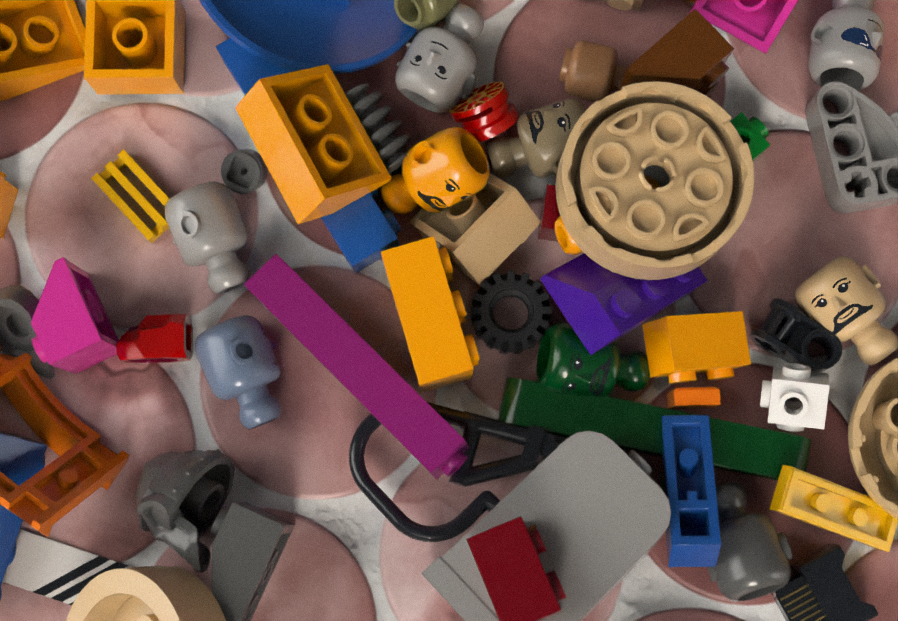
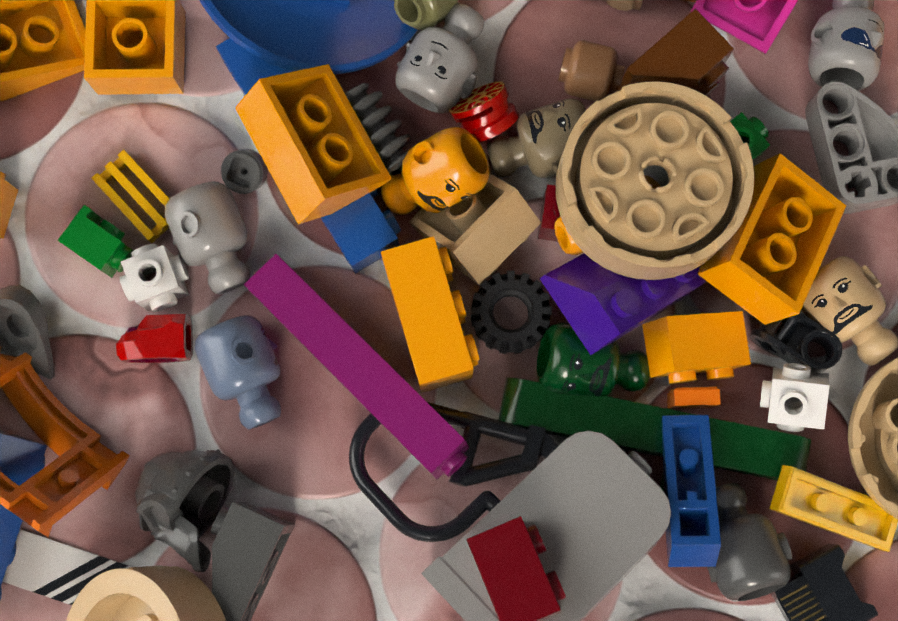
dark pink slope [31,257,119,374] -> none
none -> green brick [57,205,134,278]
none -> white brick [120,244,189,312]
none -> light orange brick [697,153,846,325]

